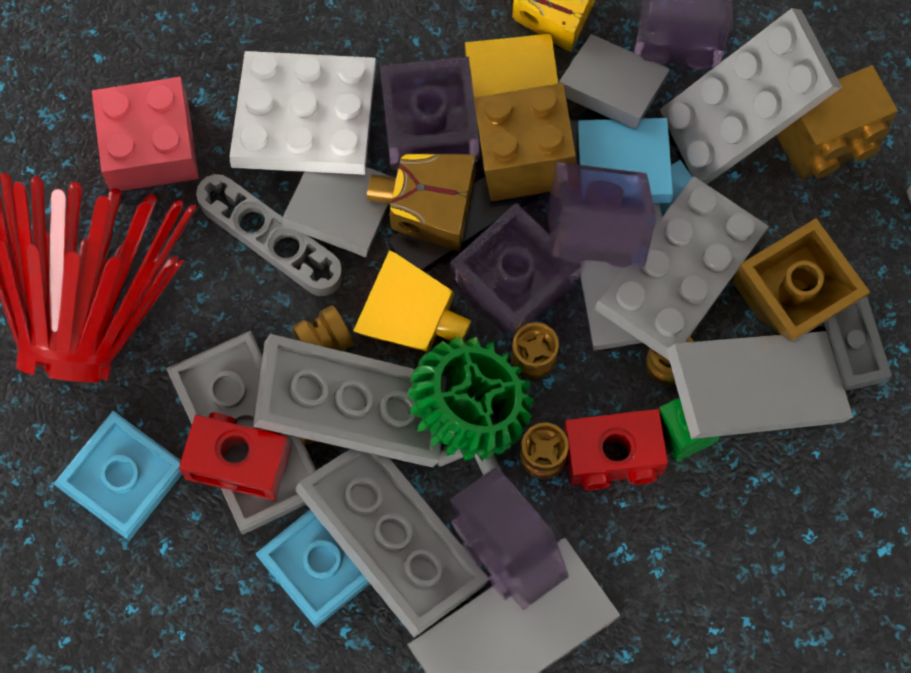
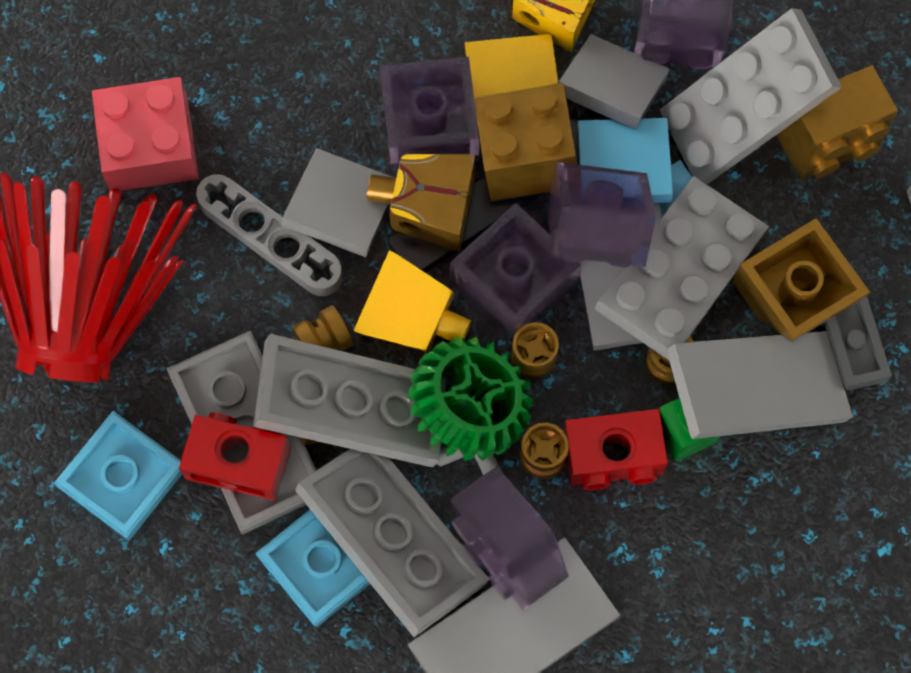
white plate [229,51,376,175] -> none

